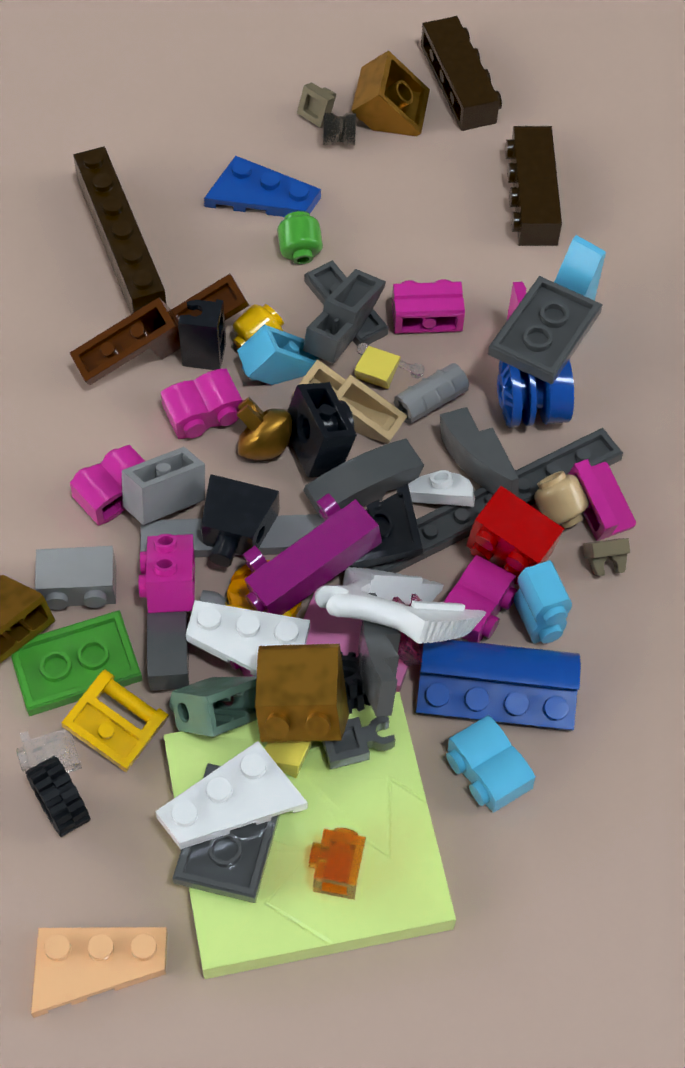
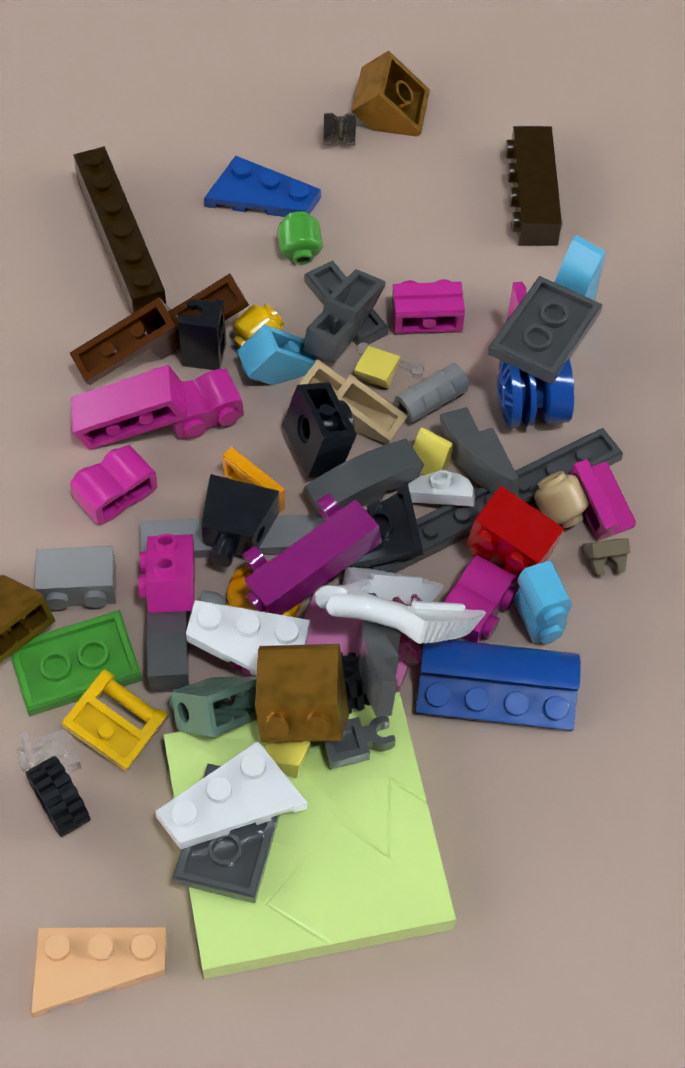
light grey brick [122,447,205,525] -> none
pearl gold piece [237,397,292,460] -> none
dark tan tile [297,82,336,128] -> none
clear orange brick [308,827,366,900] -> none
dark brown brick [421,16,502,131] -> none
medium azure brick [446,715,536,813] -> none
none -> dark pink brick [71,365,187,450]
none -> light orange tile [223,447,285,513]
none -> light yellow slope [413,427,453,475]

